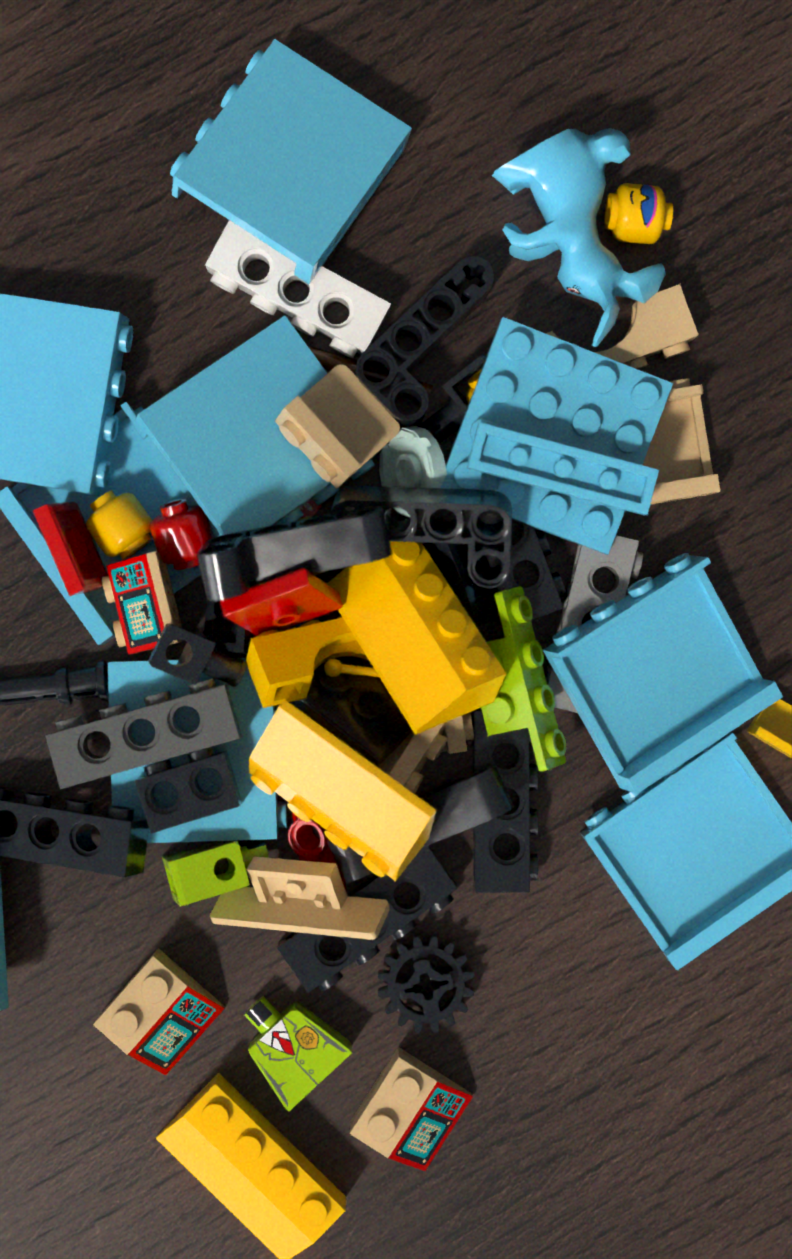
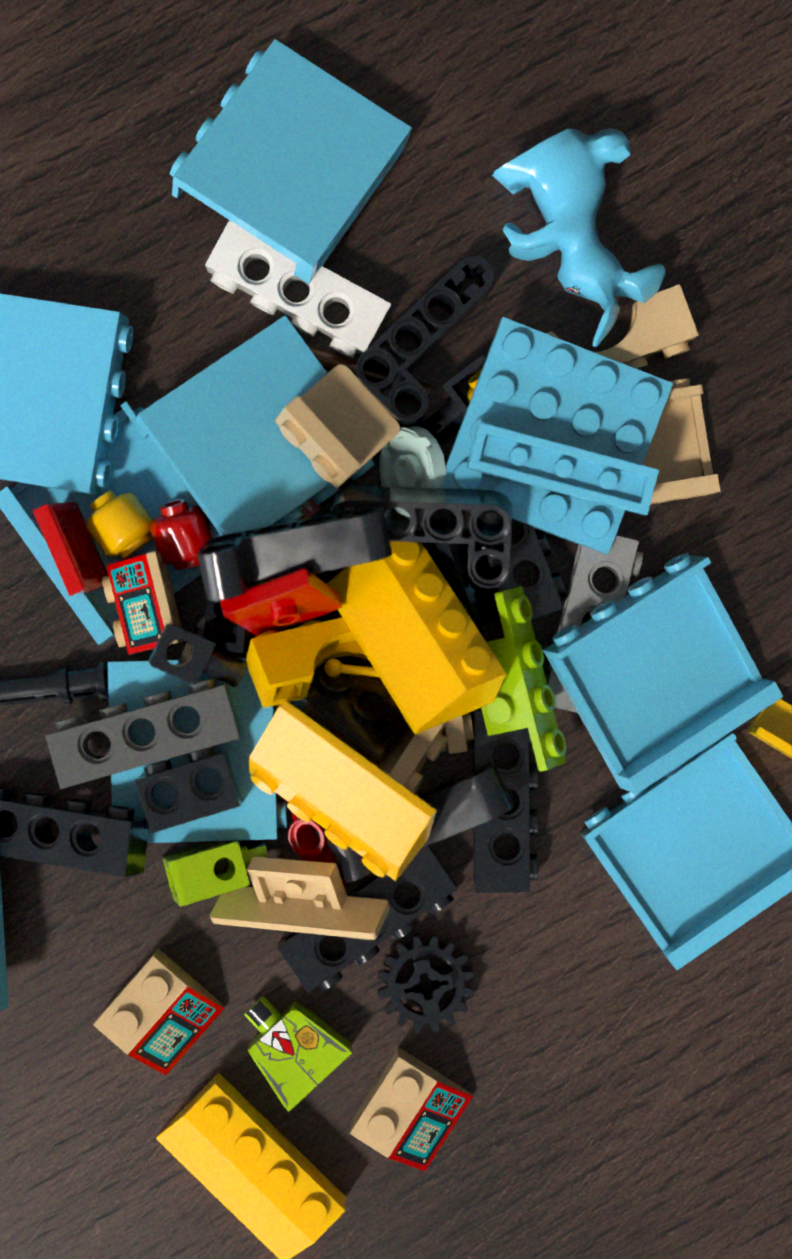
yellow head [604,183,673,244] -> none

